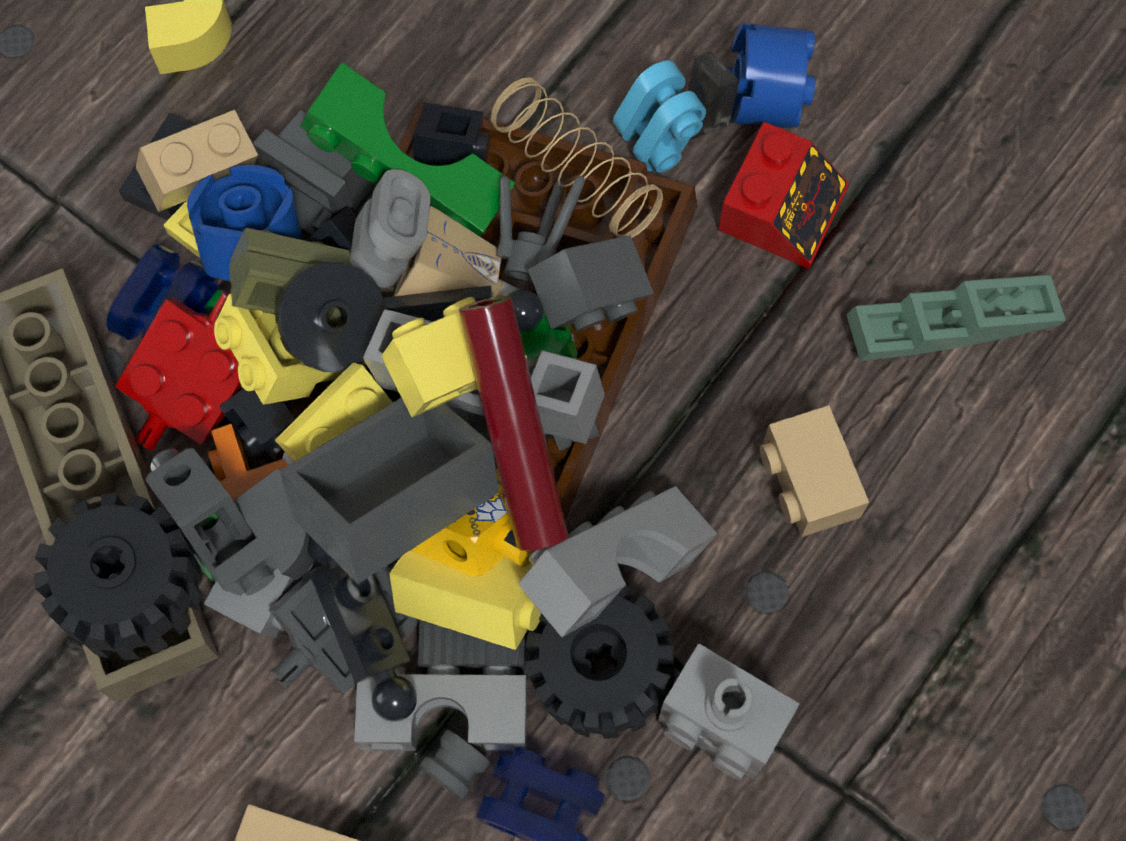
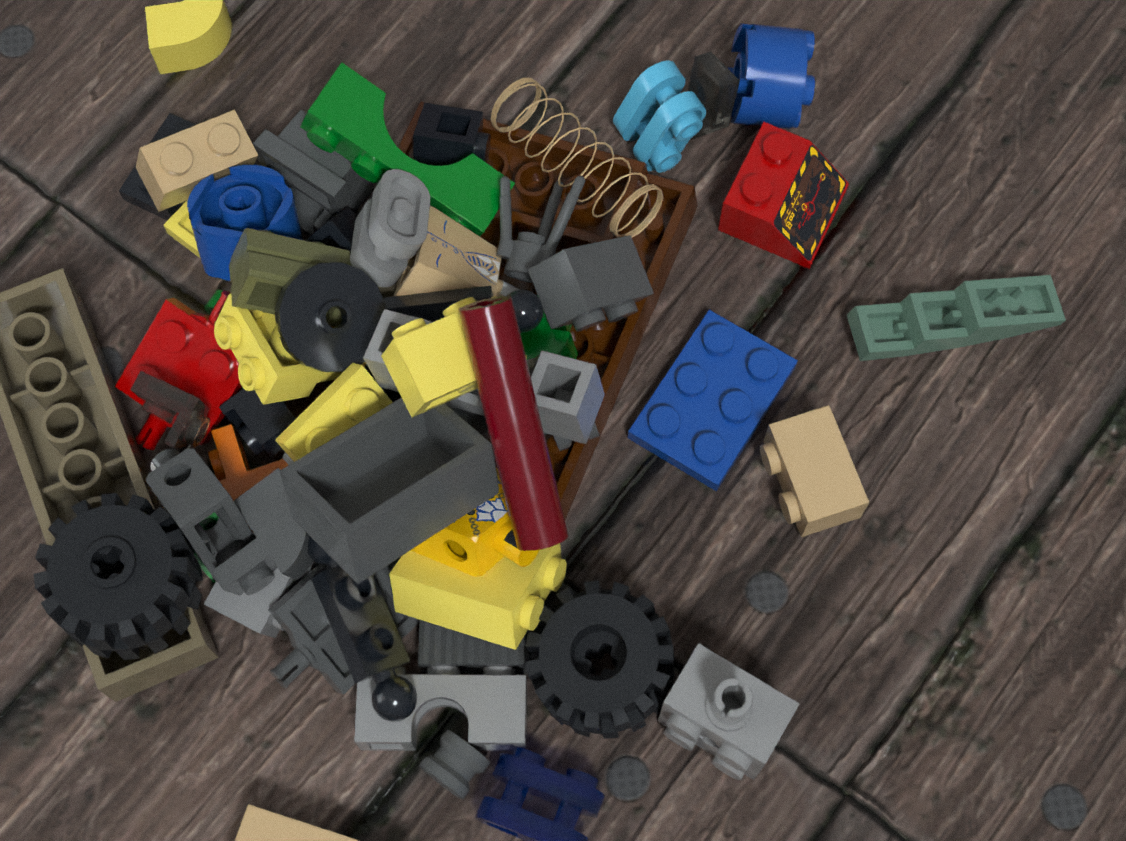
clear blue brick [106,244,218,340] -> none
light grey arch [518,486,718,637] -> none
none -> clear smoke bracket [130,371,210,453]
none -> blue plate [628,310,798,492]

